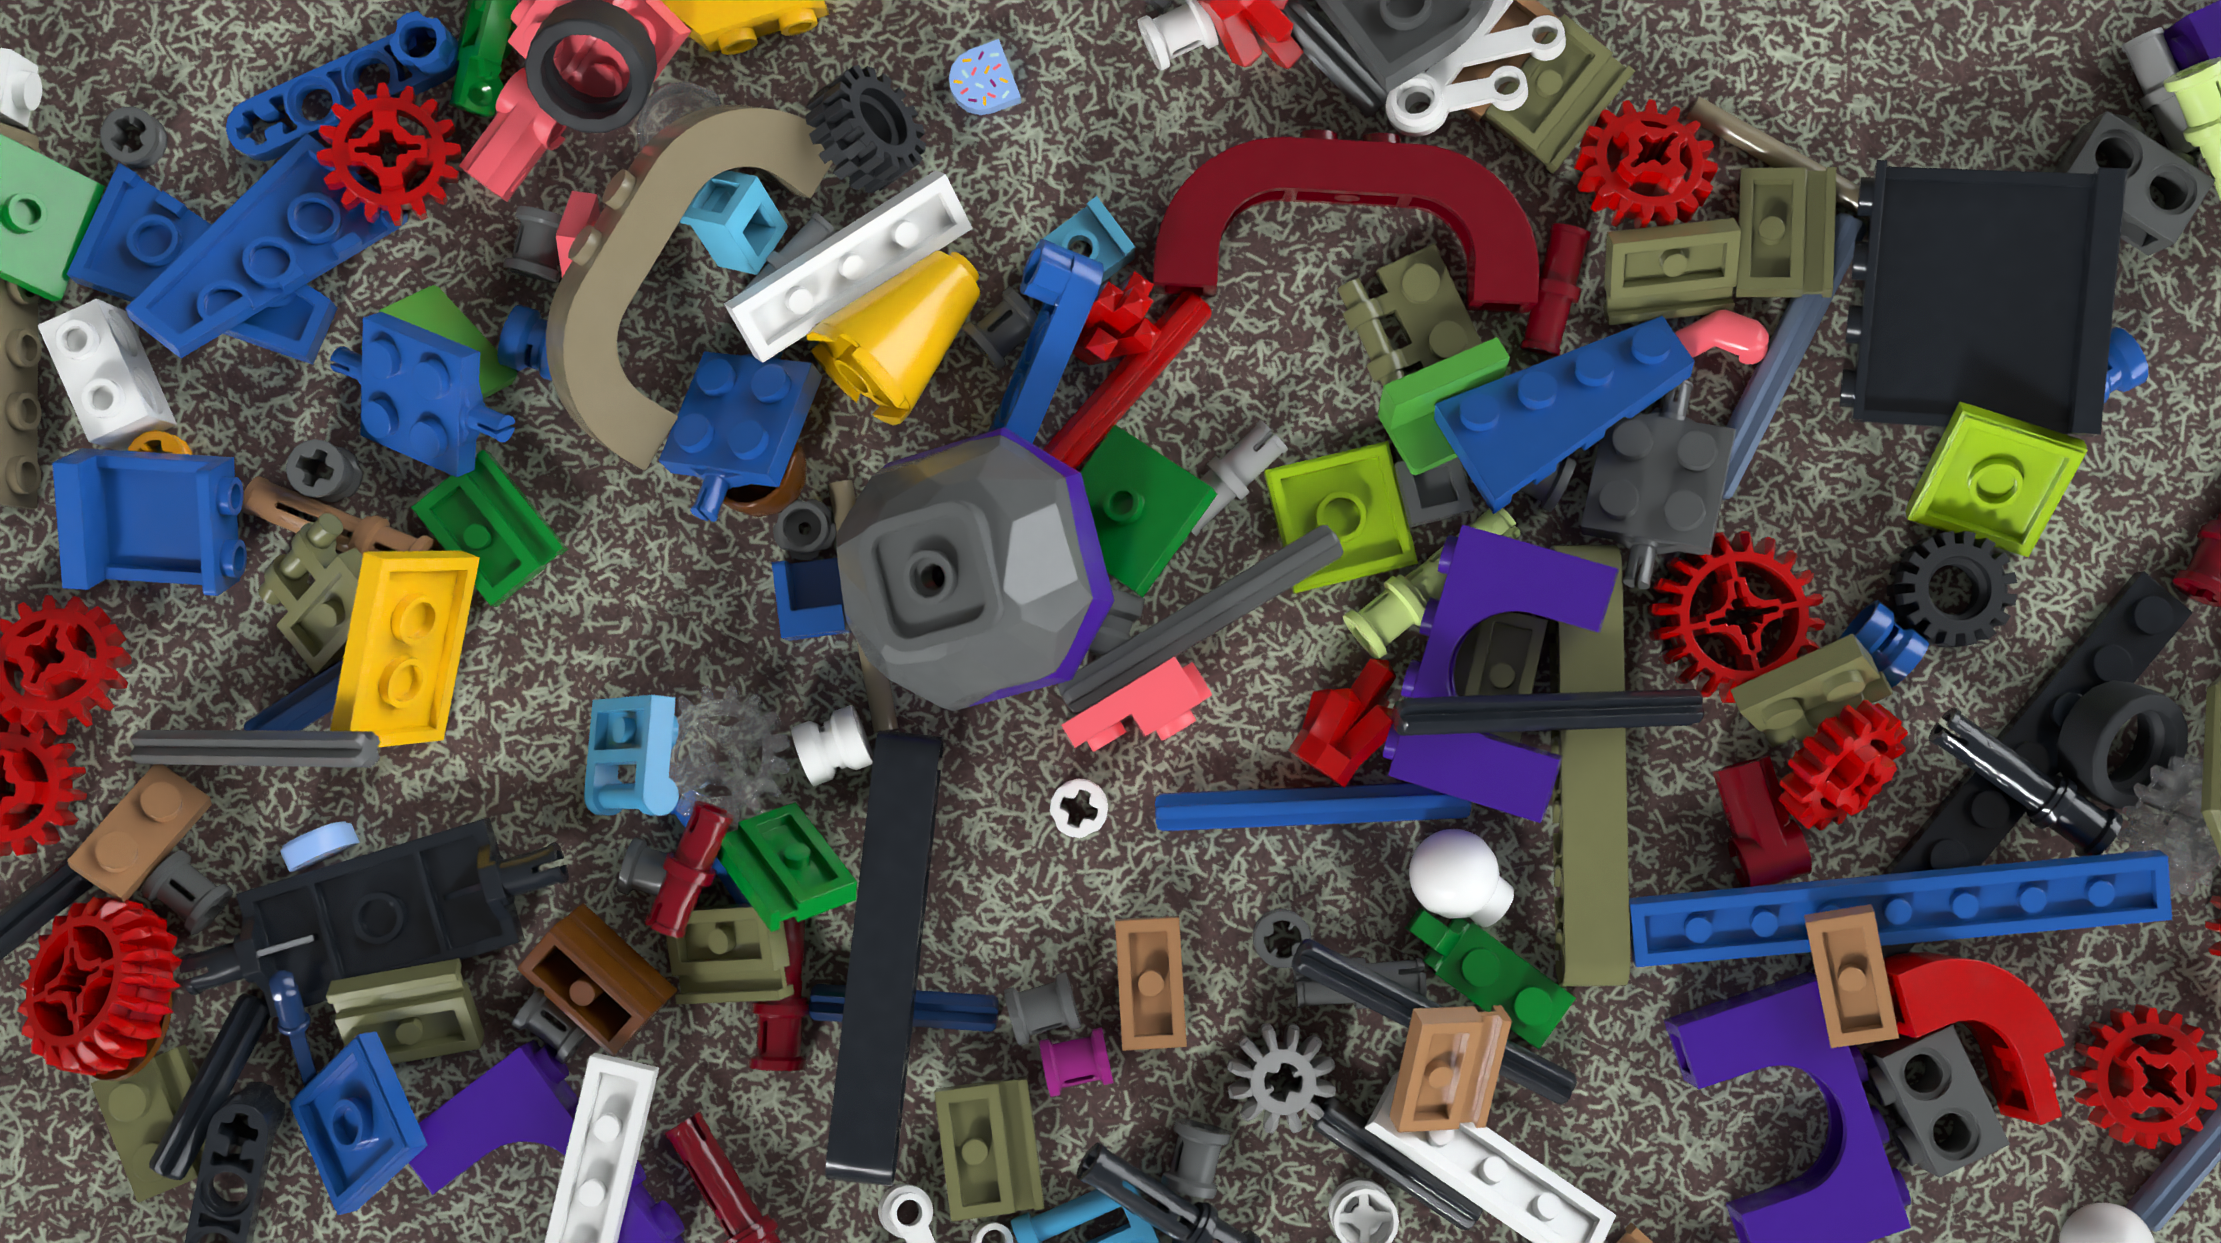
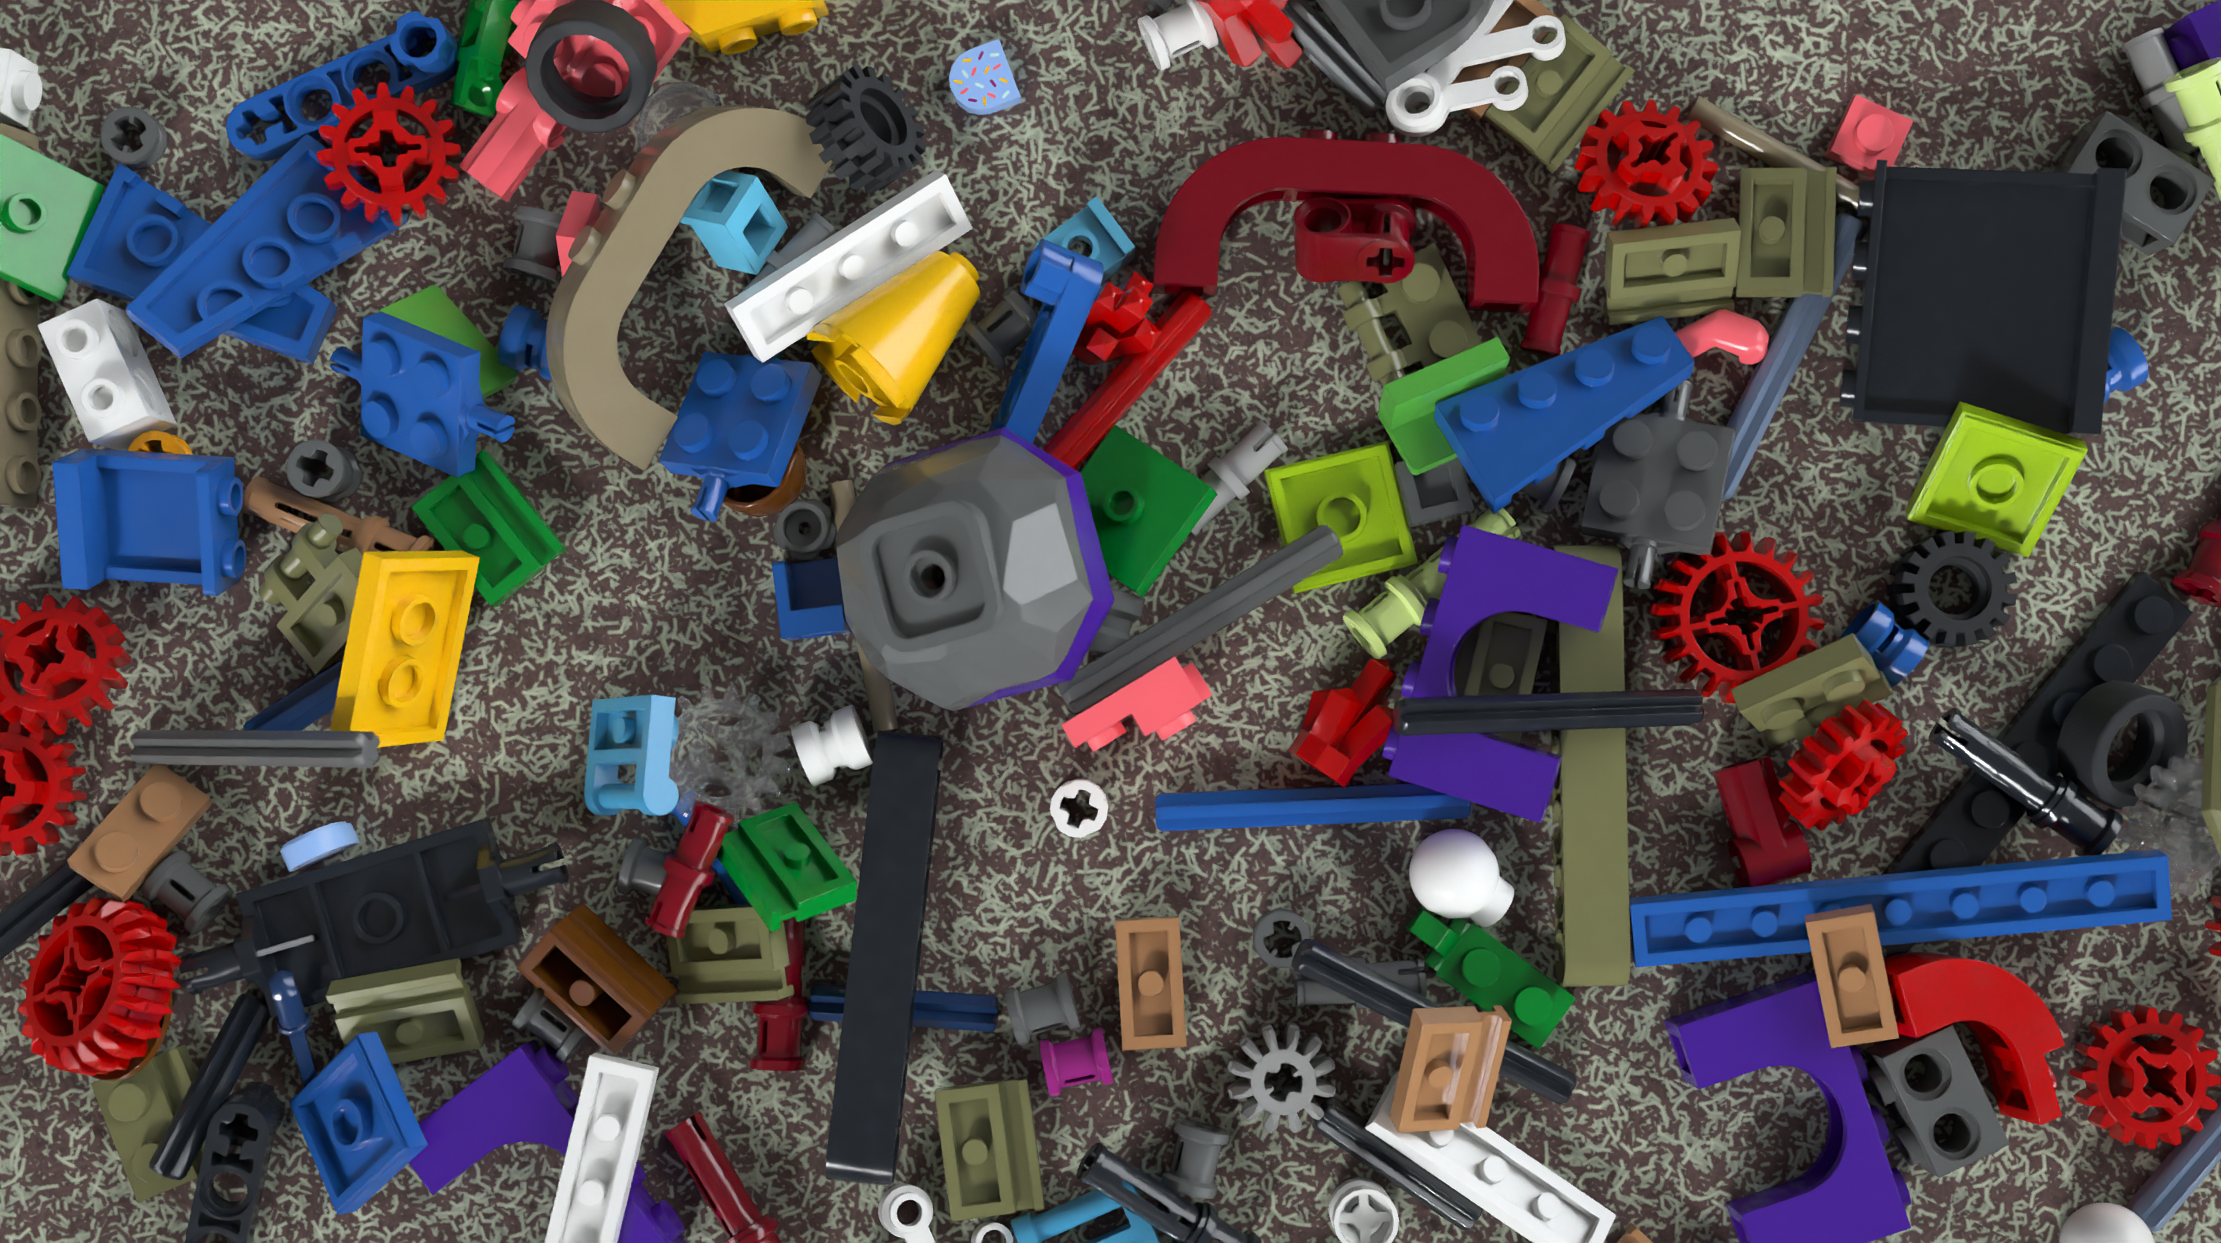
none -> dark red piece [1294,196,1417,284]
none -> coral plate [1824,95,1914,177]

